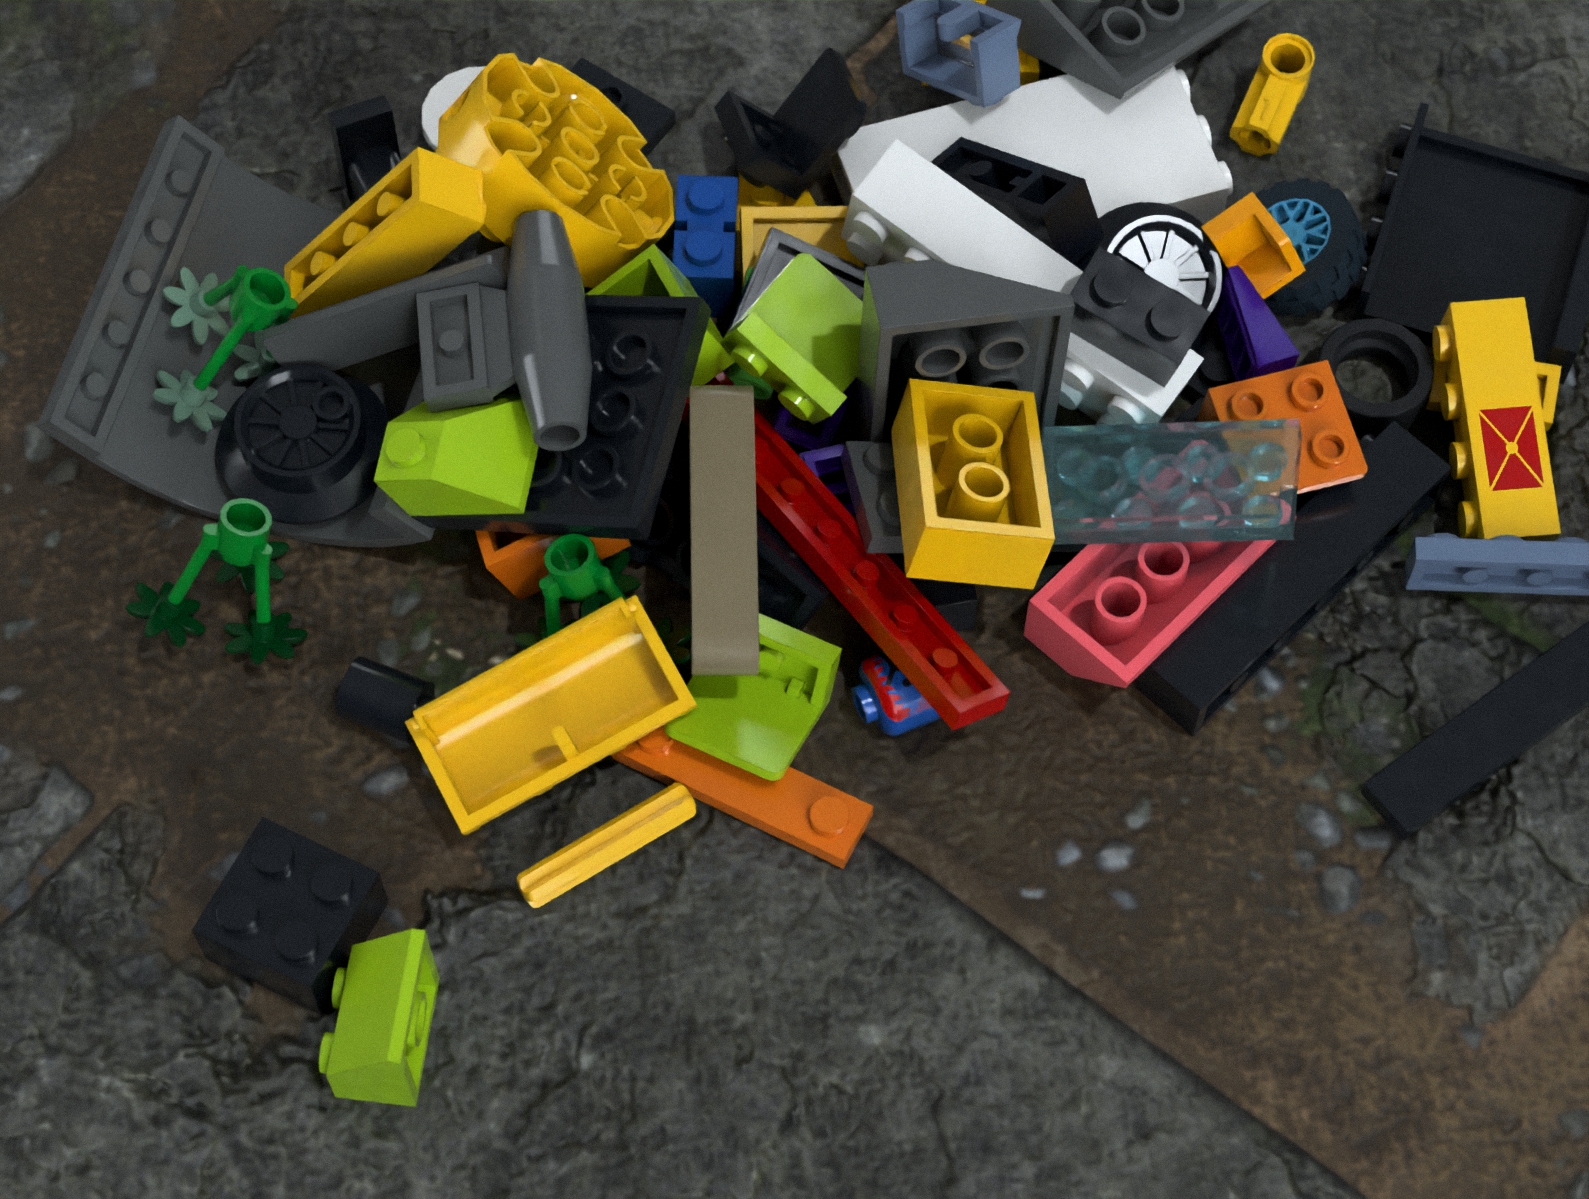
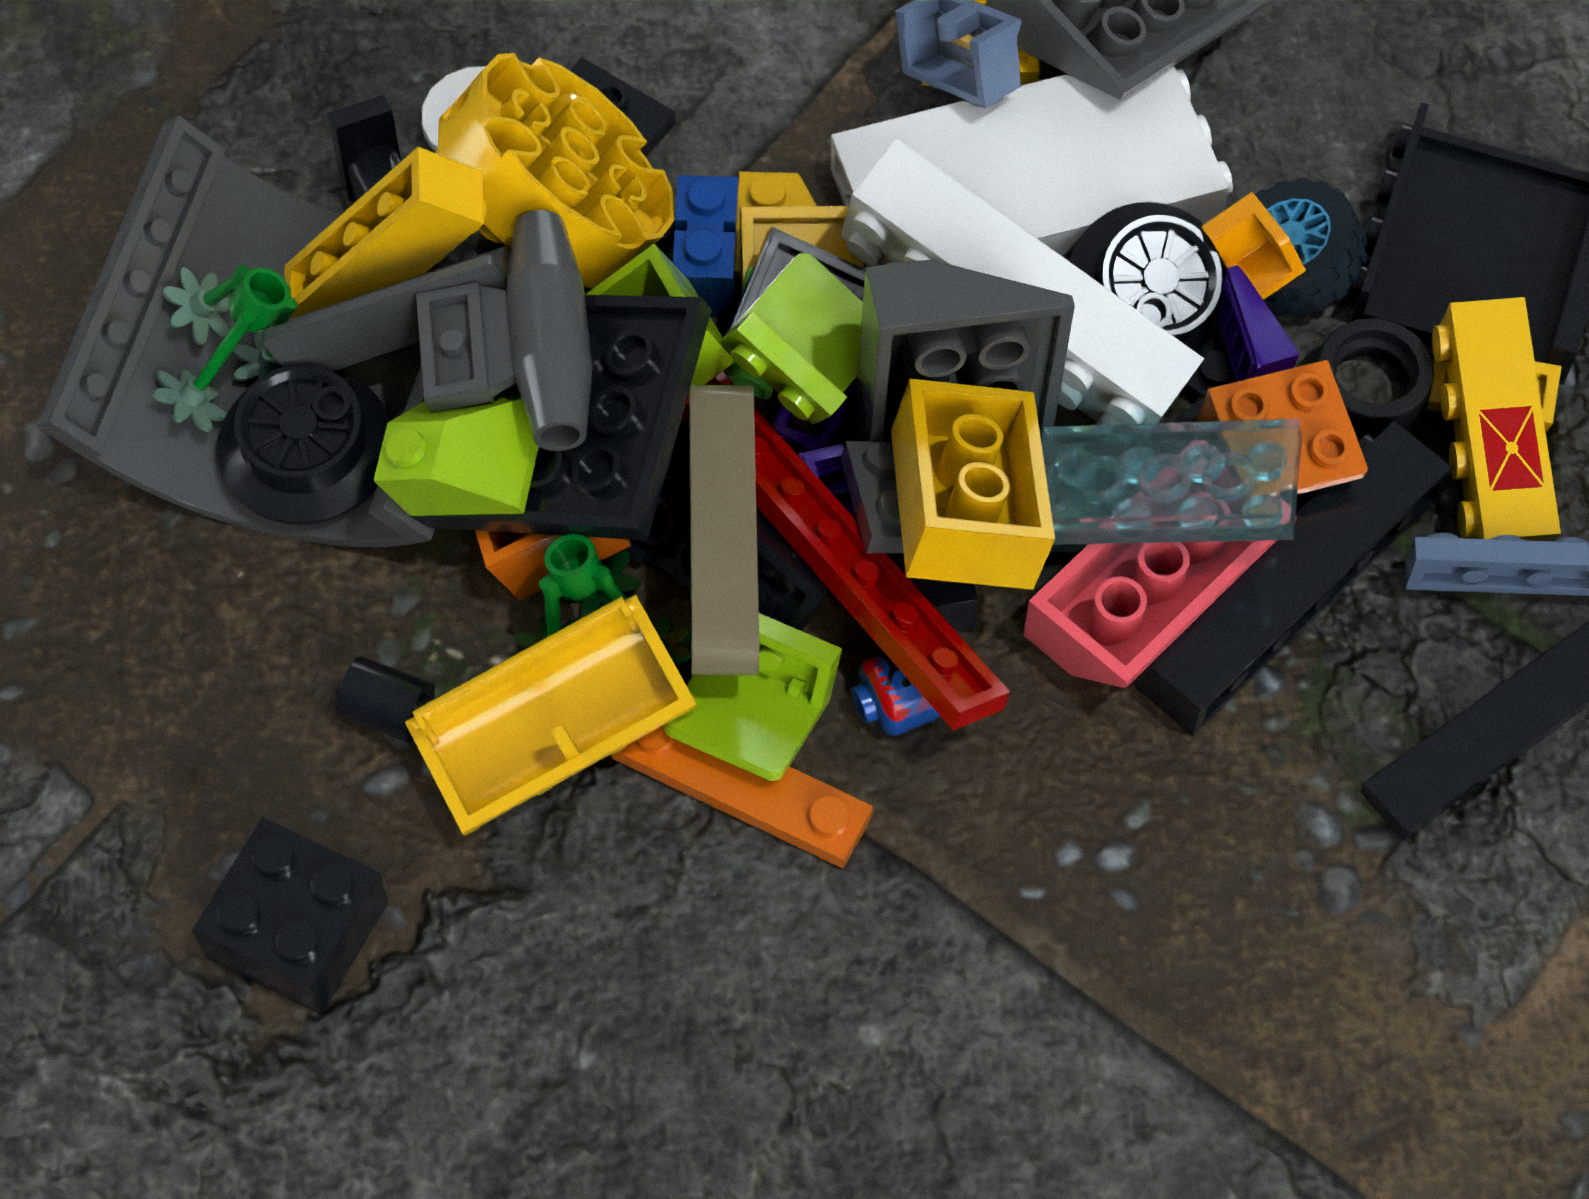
plant [125,498,307,665] -> none
lime slope [319,929,440,1107] -> none
yellow axle [516,782,696,908] -> none
black bracket [714,48,867,200] -> none
black slope [931,137,1105,265] -> none
black brick [1070,246,1211,388] -> none
yellow piece [1229,33,1315,157] -> none

